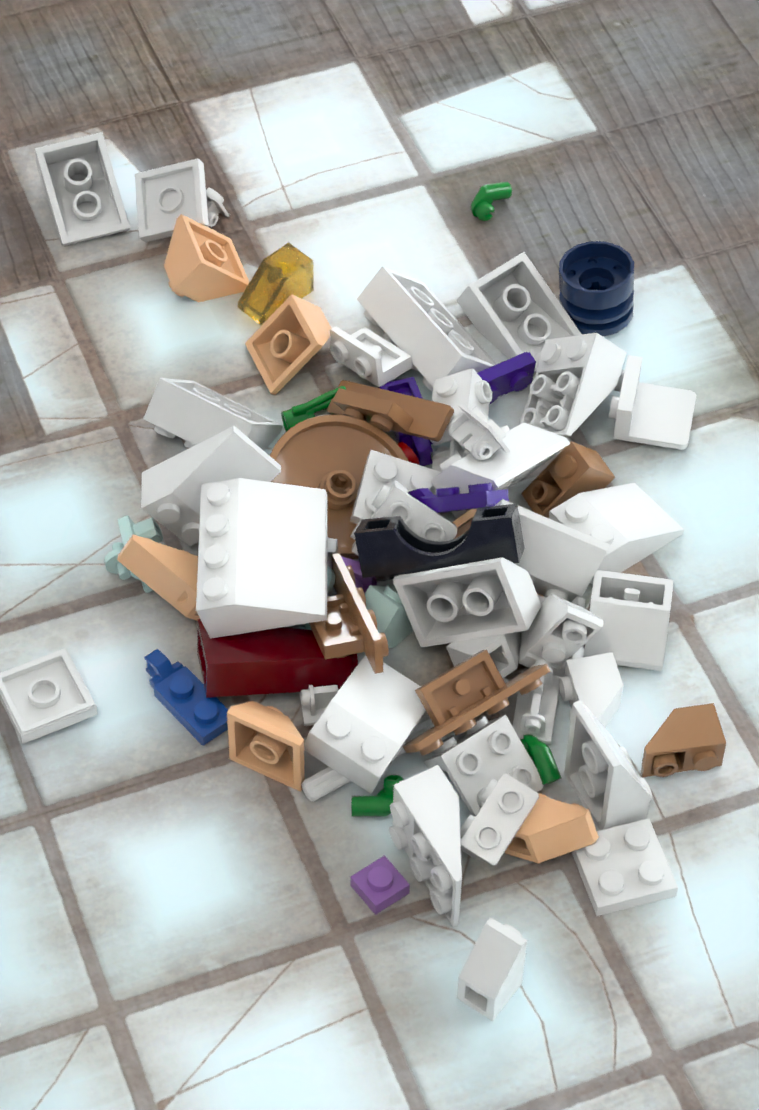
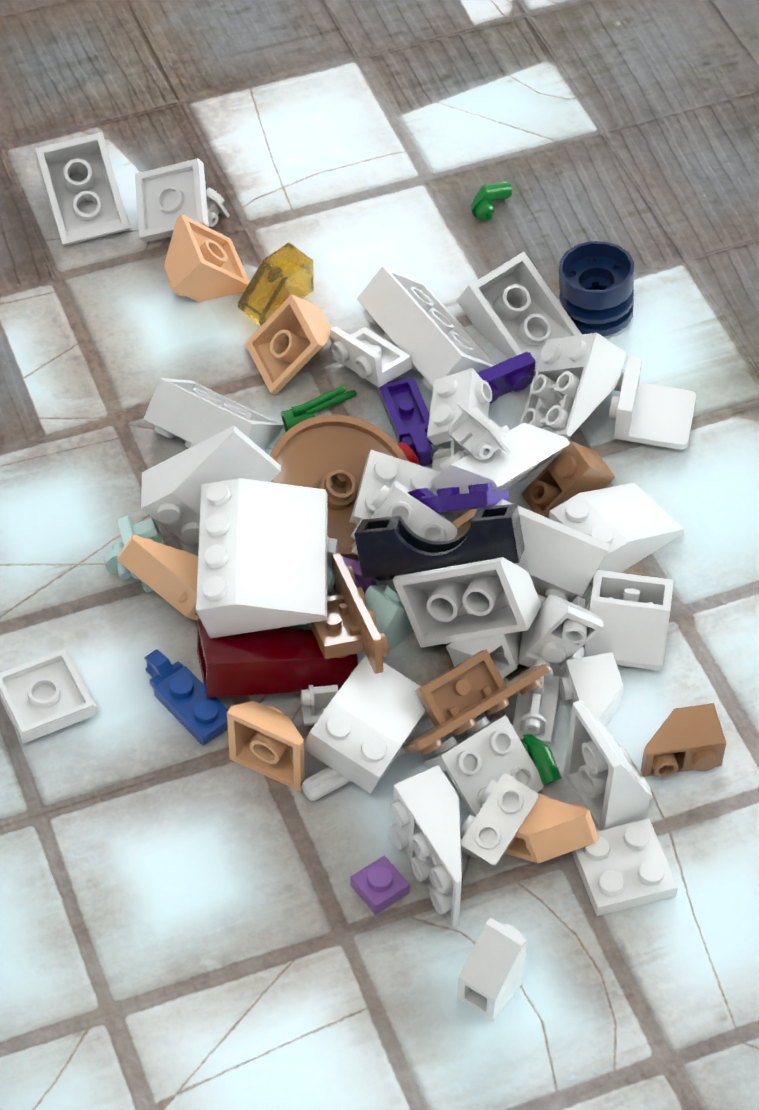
medium nougat bracket [327,380,454,442] -> none
green arm [352,775,404,817] -> none

